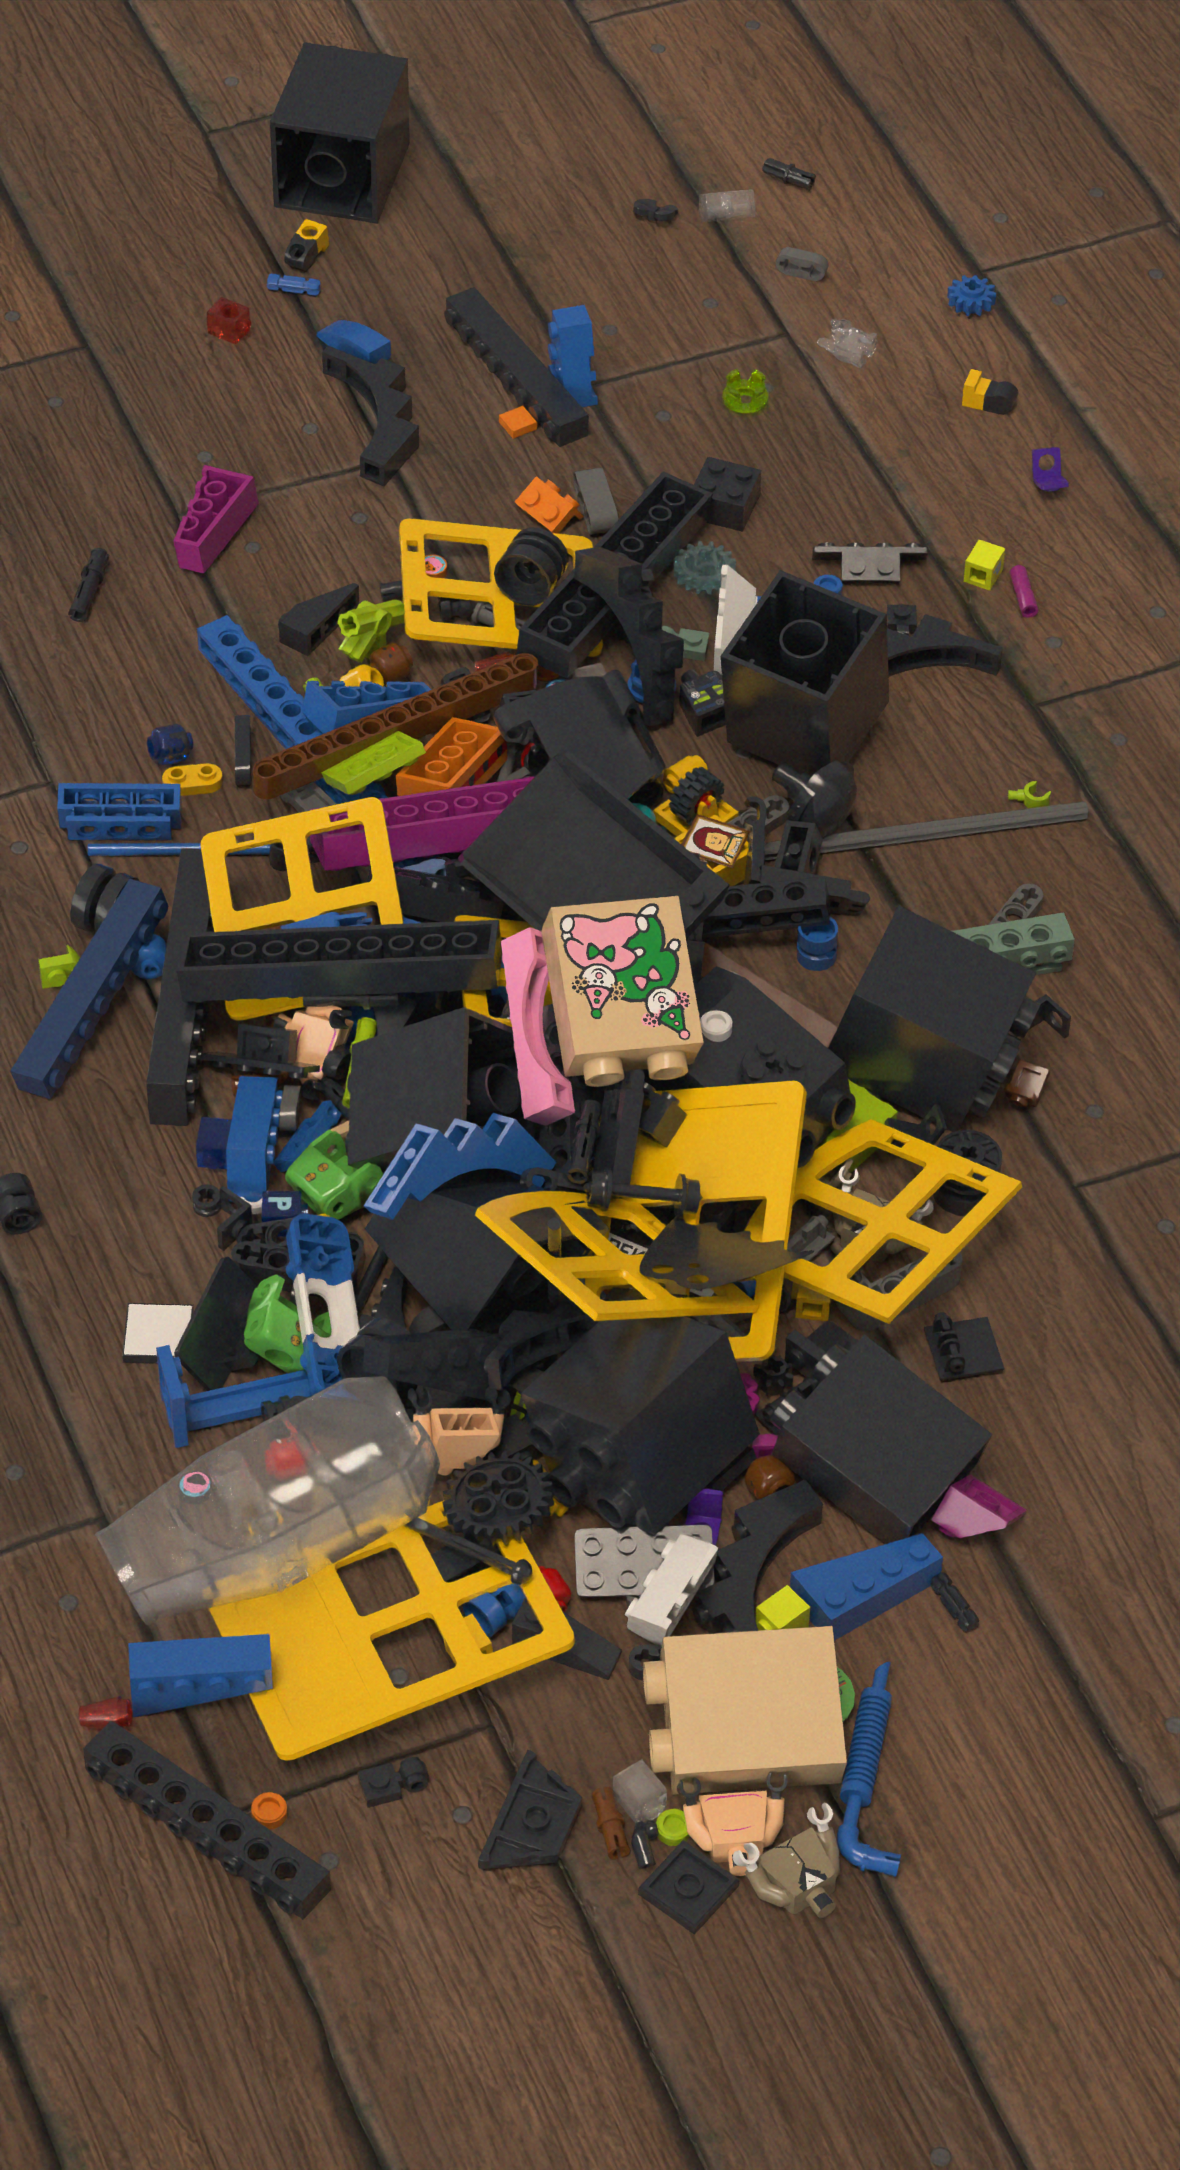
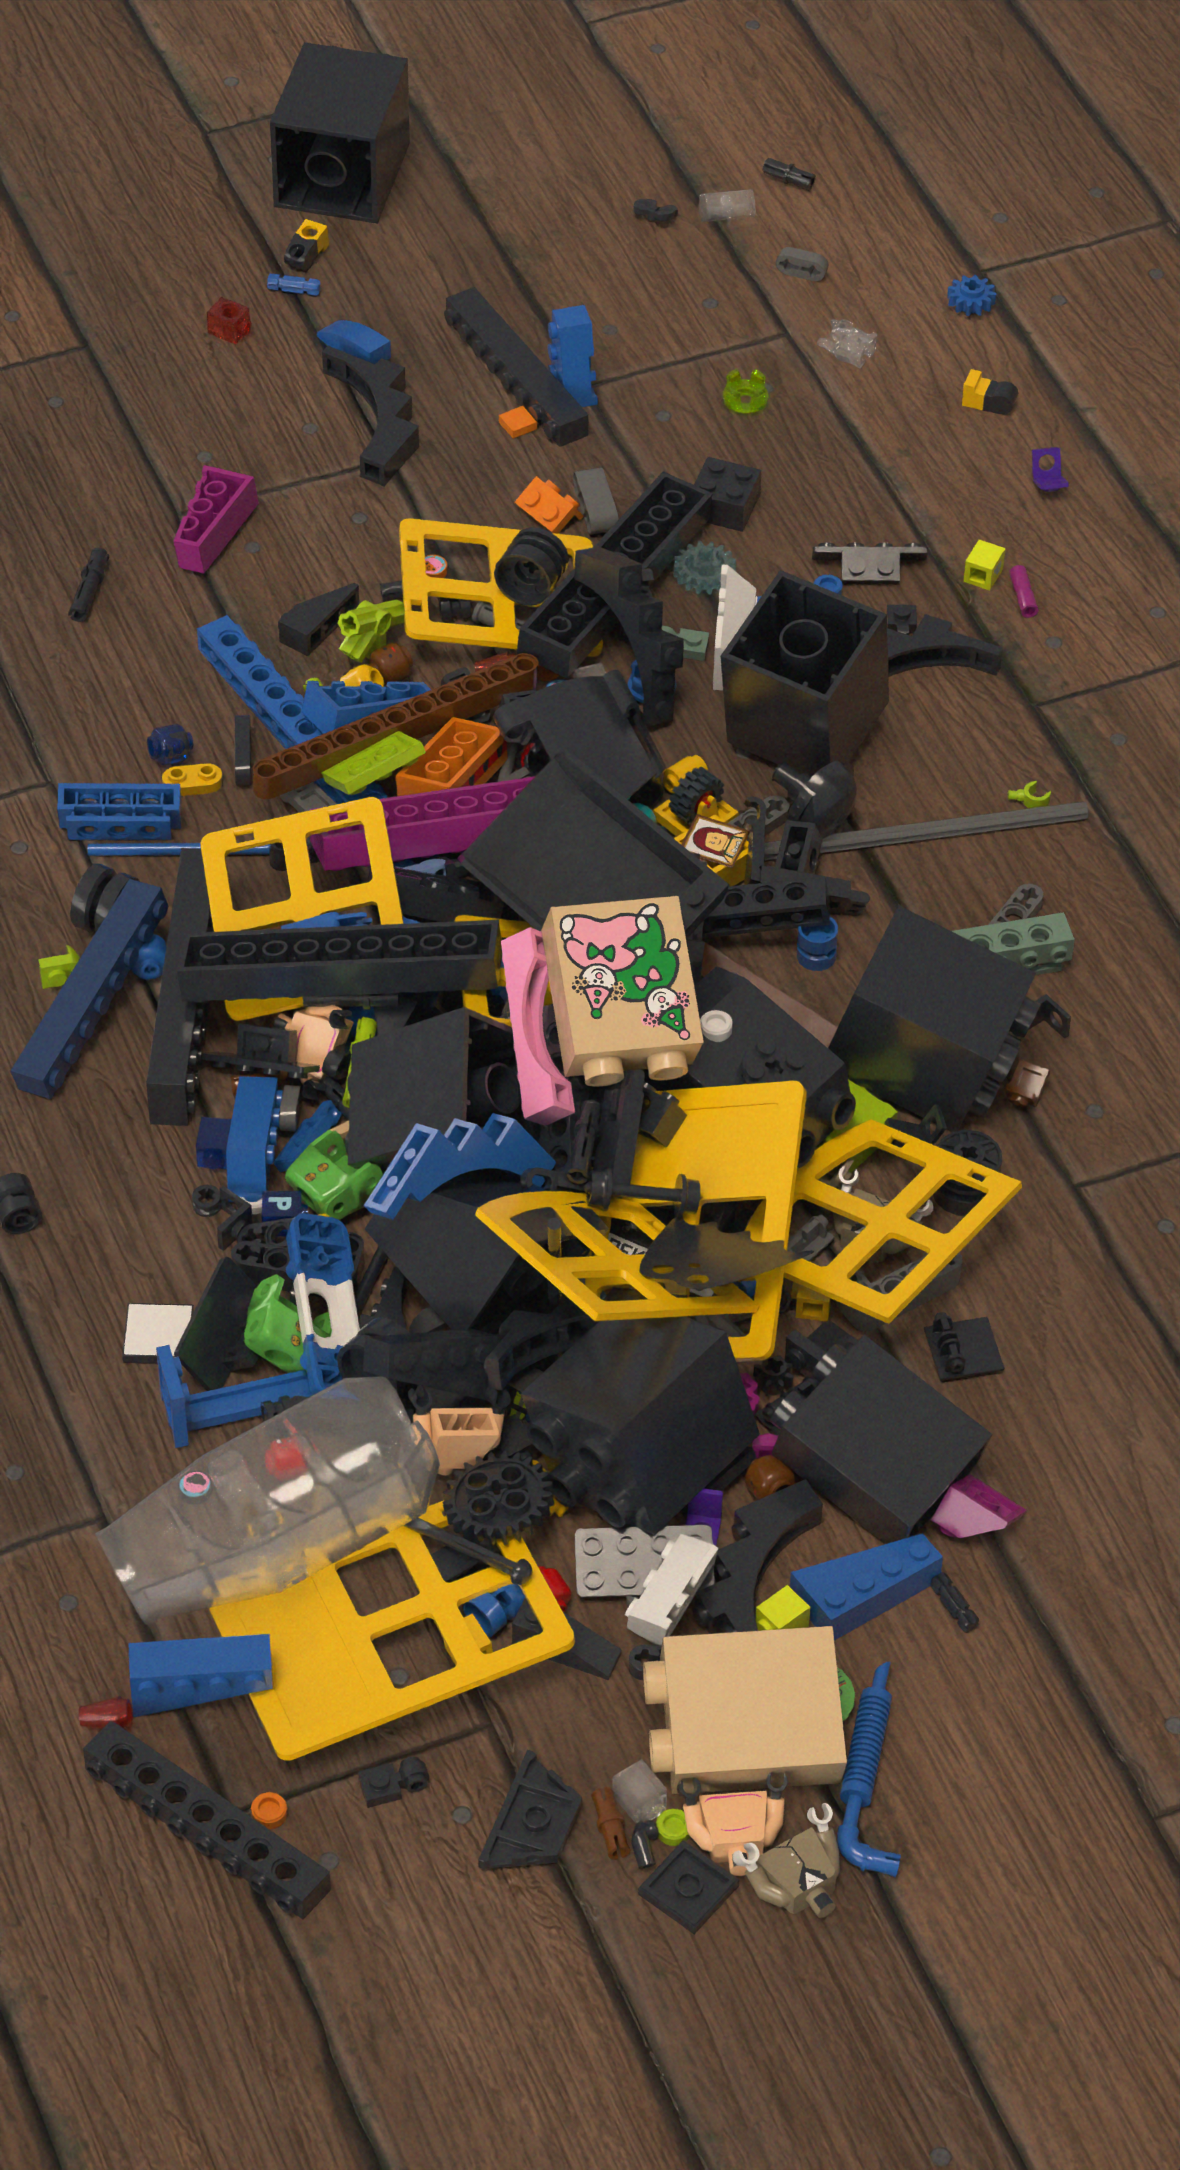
torso [679,669,726,737] -> none

